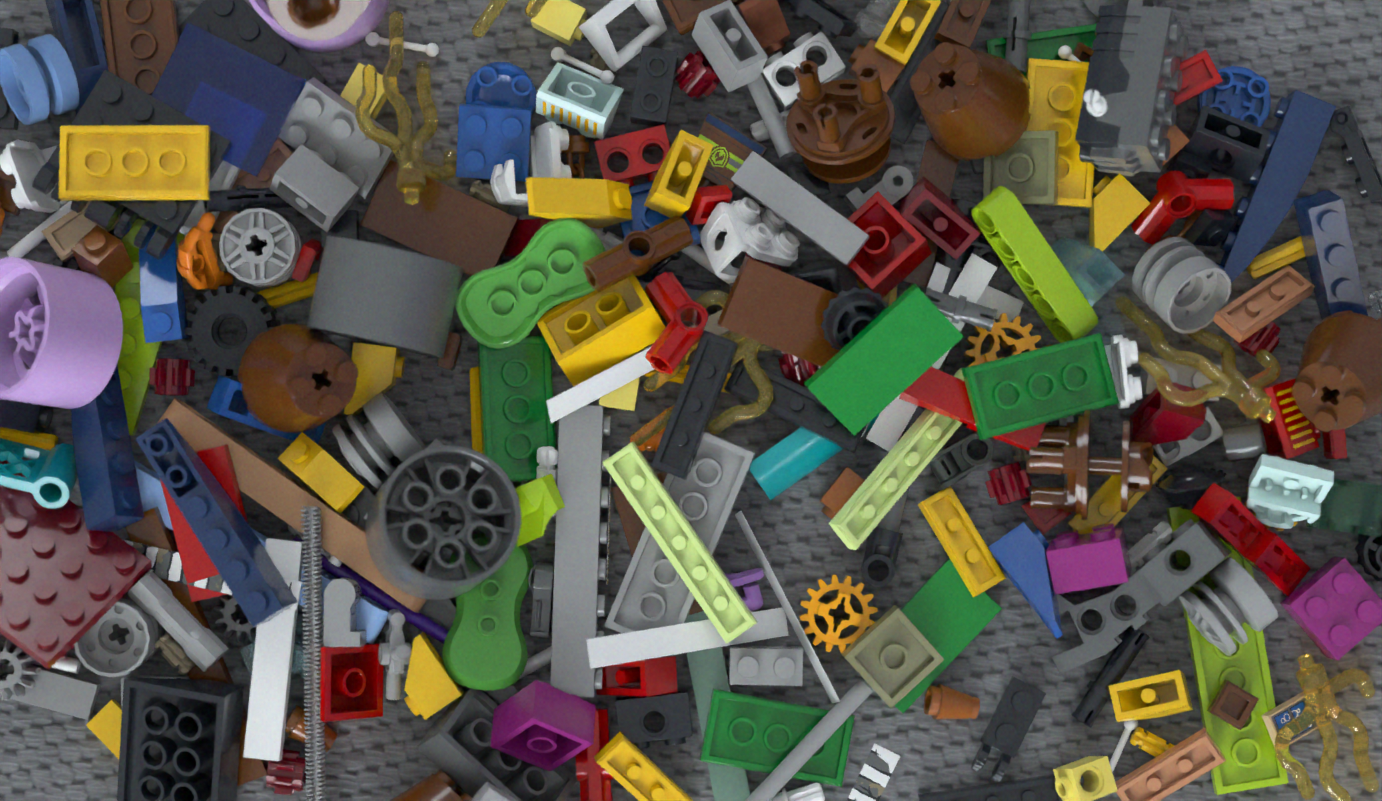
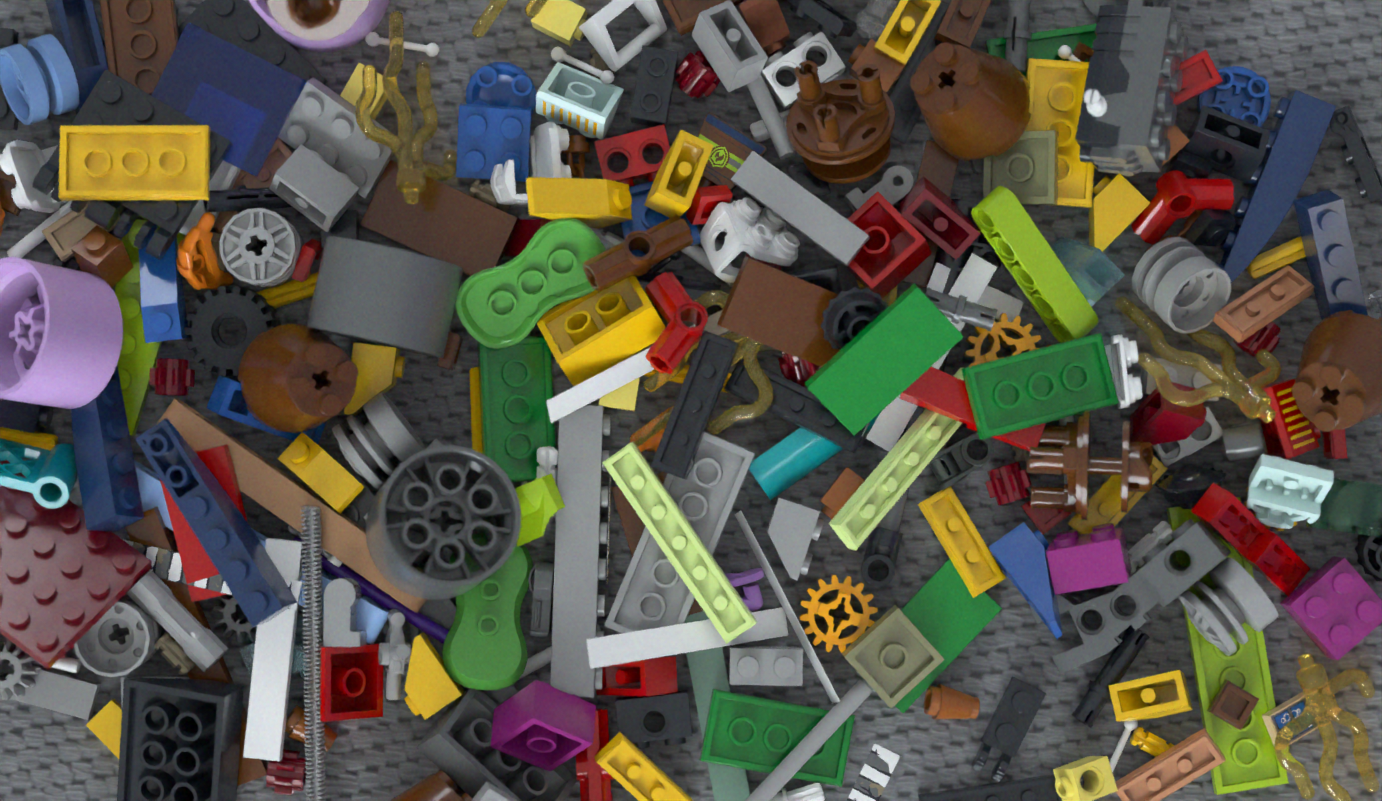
none -> light grey slope [766,498,824,581]

